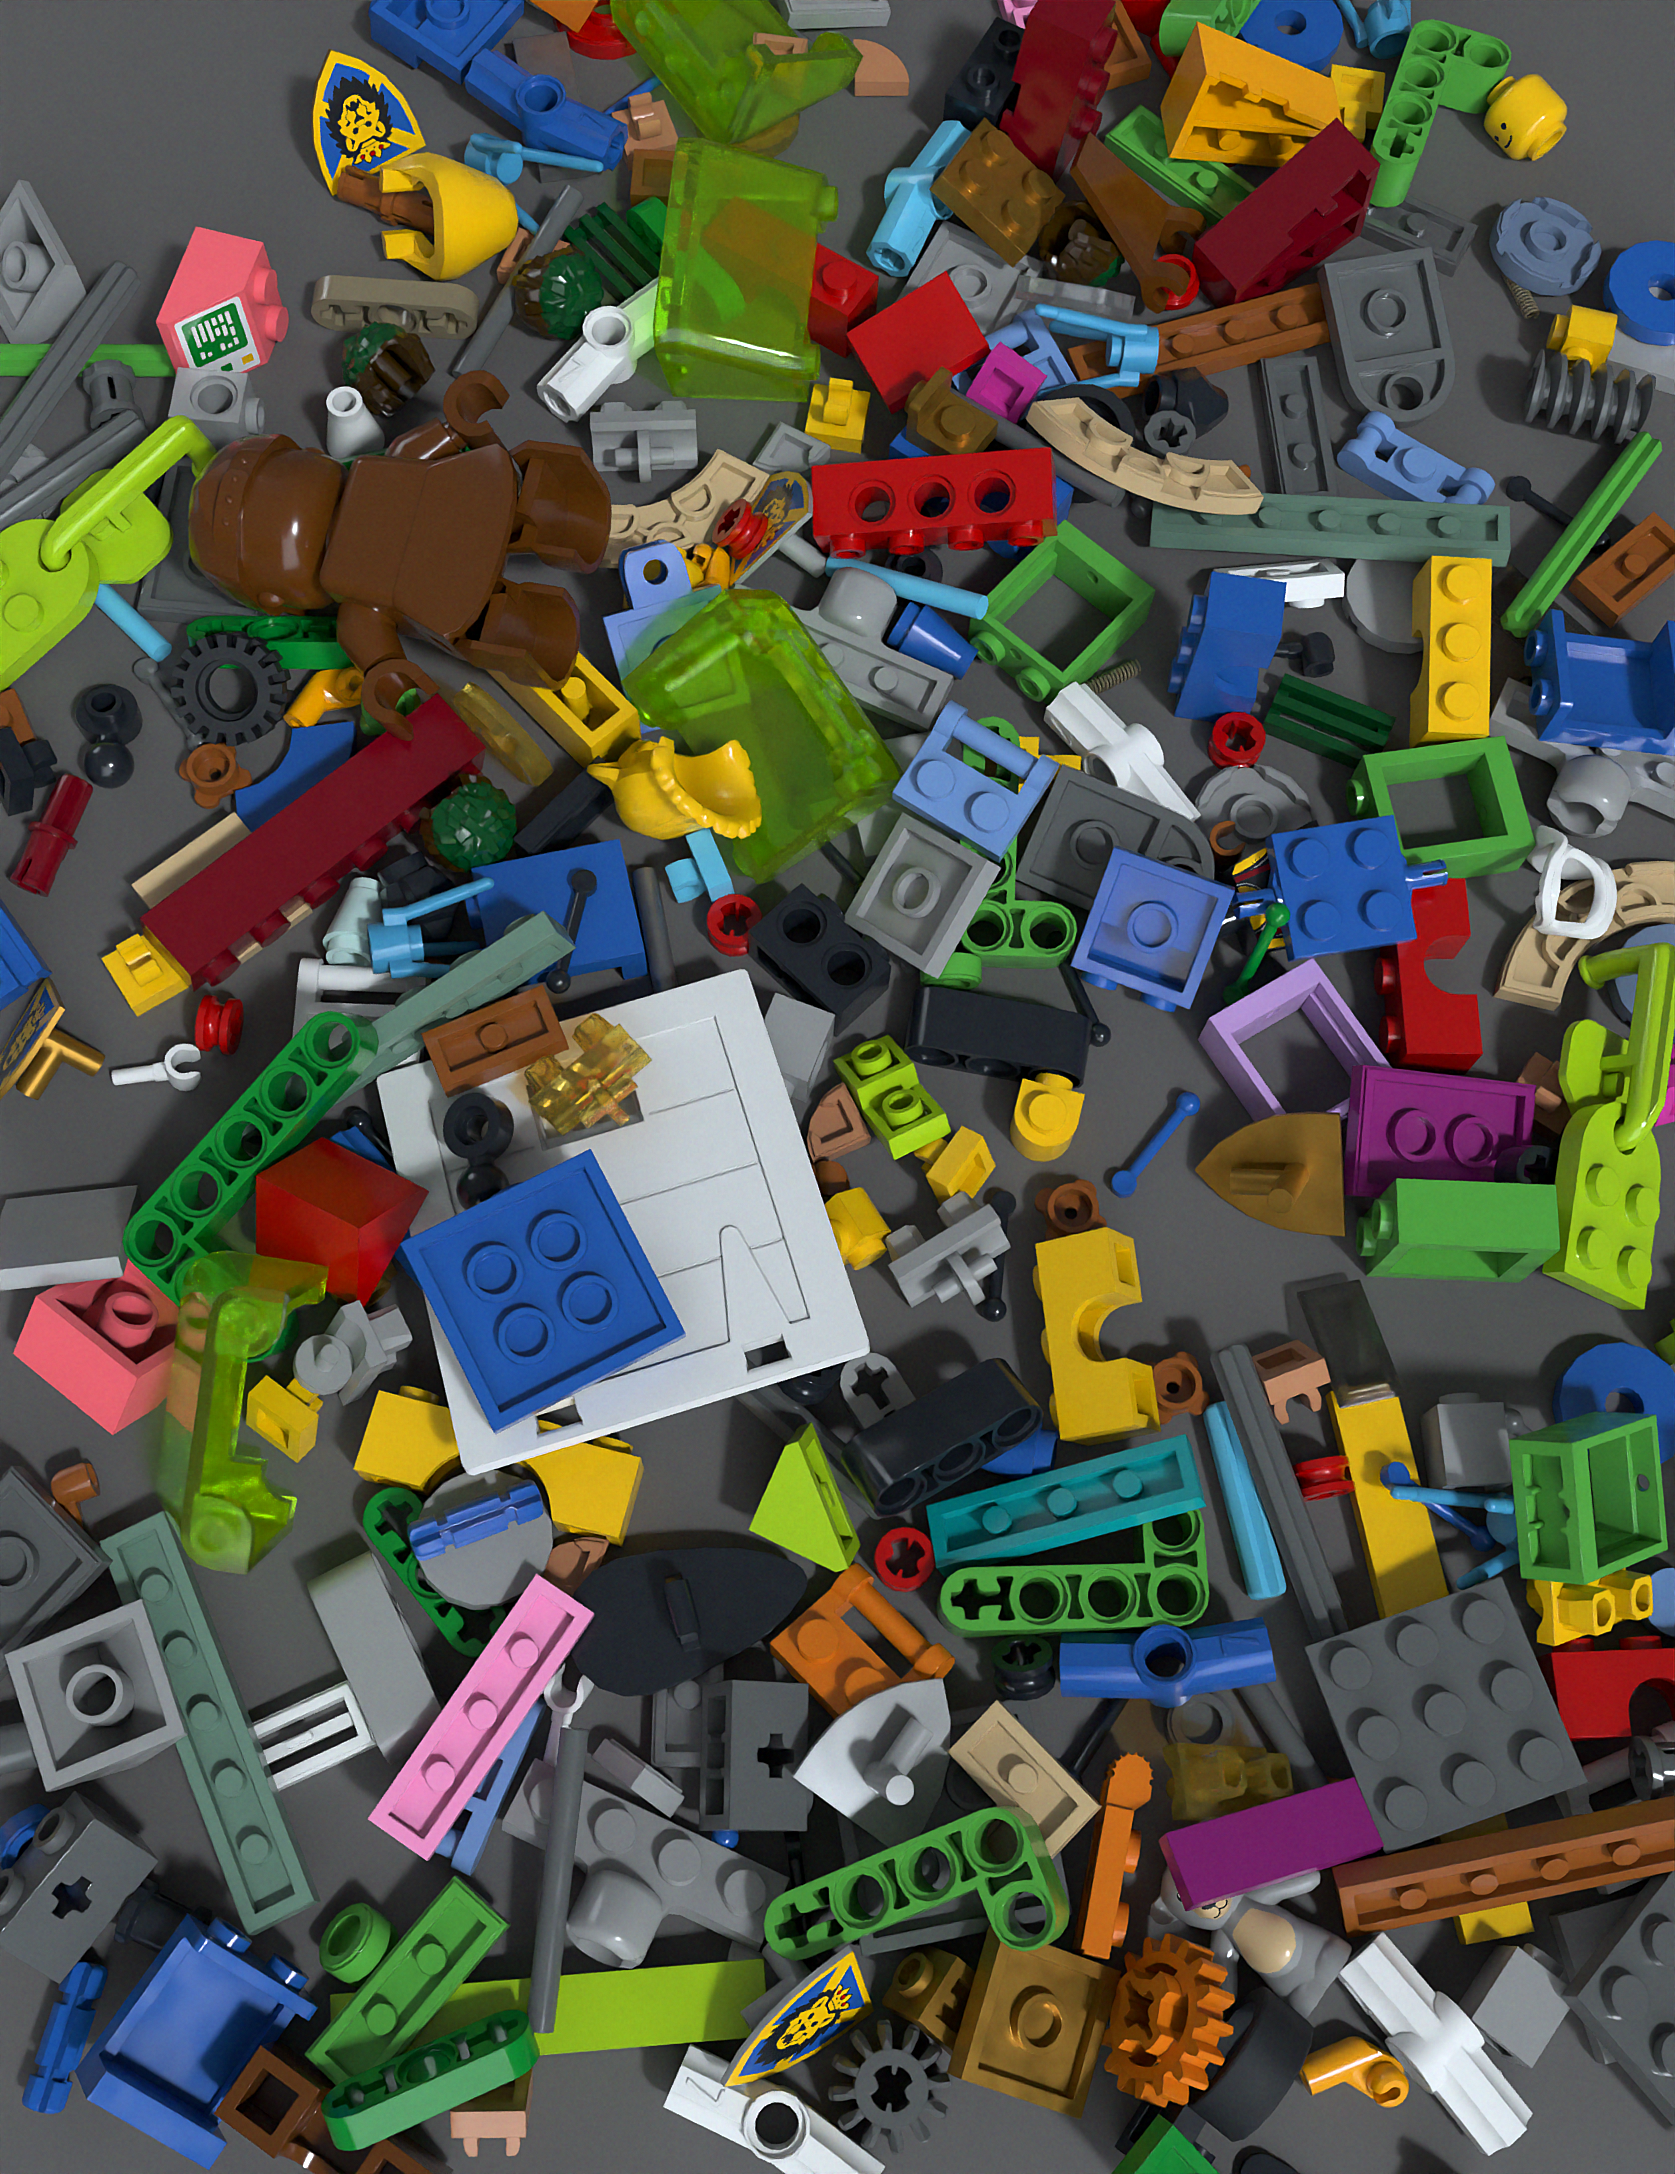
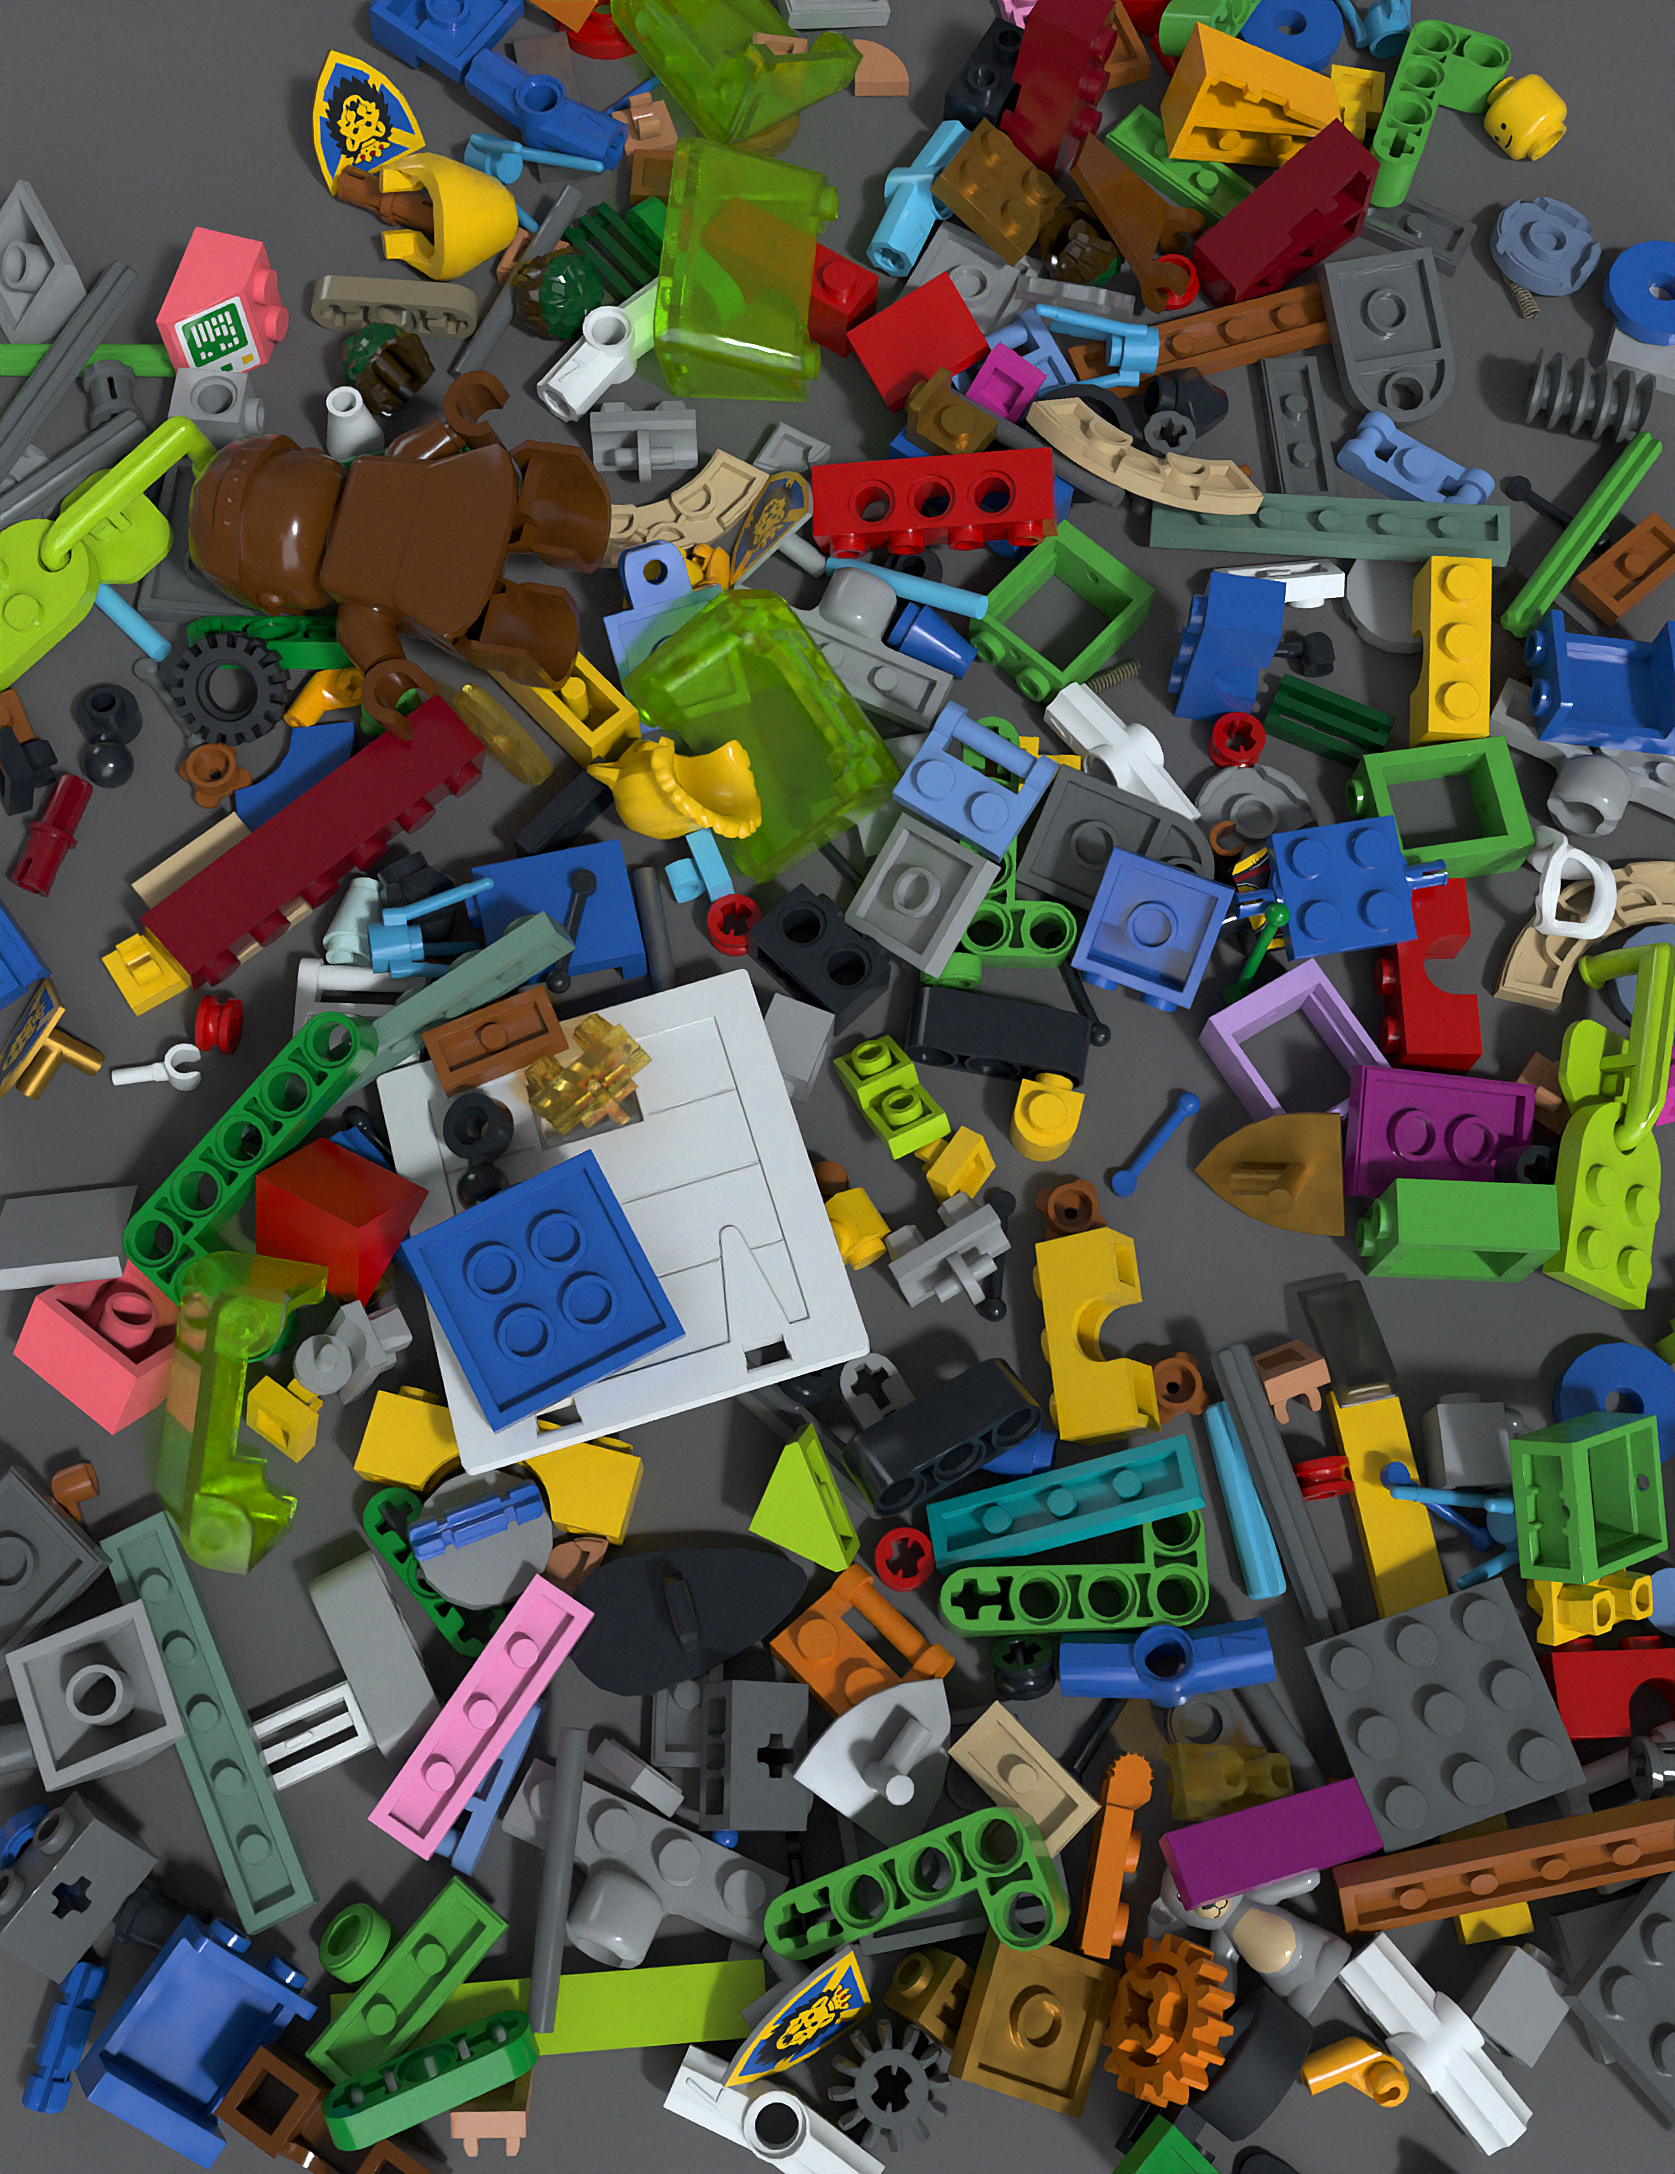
dark green piece [418,773,517,874] -> none
white hand [543,1663,594,1767] -> none
red bush [712,498,769,560] -> none
yellow tile [805,377,871,454] -> none
nougat tile [807,1082,871,1165] -> none
yellow plate [1546,305,1617,377] -> none

